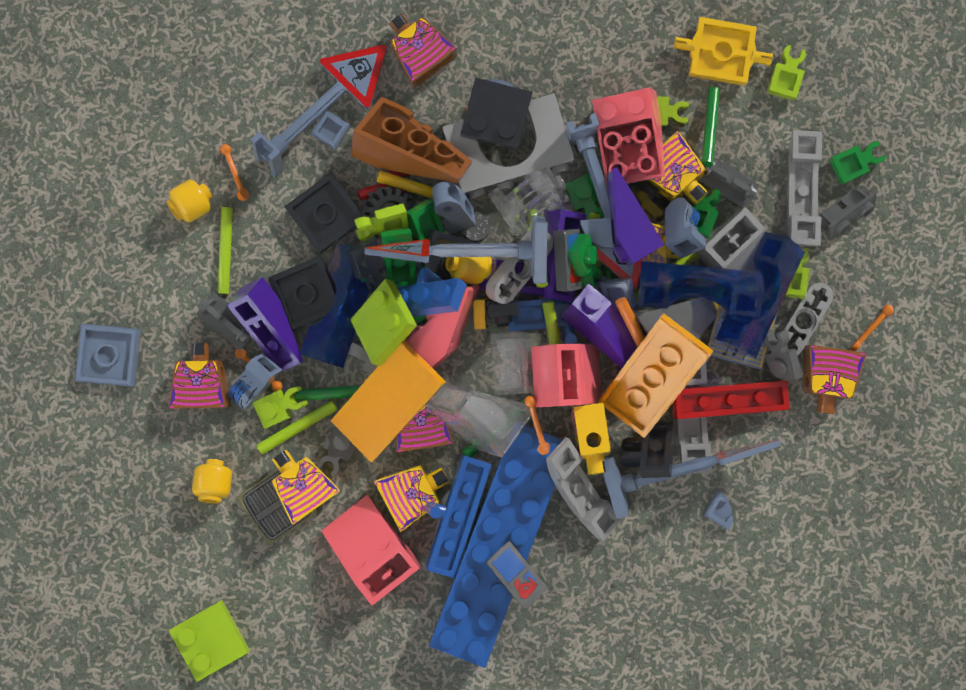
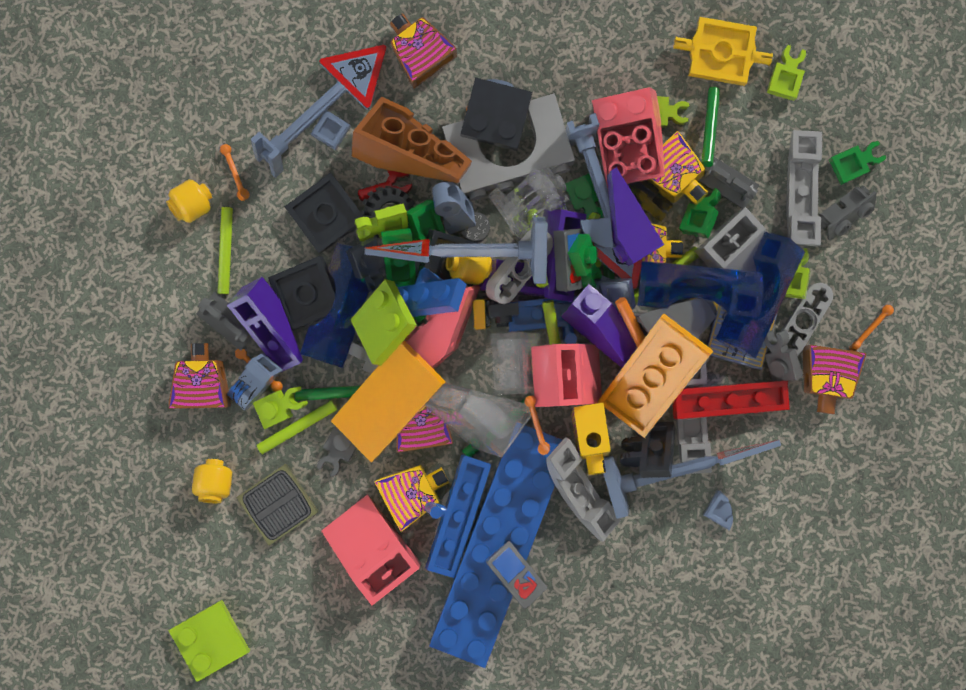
sand blue tile [75,324,141,387] -> none
torso [272,449,340,524] -> none
yellow bar [376,171,433,199] -> none
sand blue leg [665,198,706,258] -> none

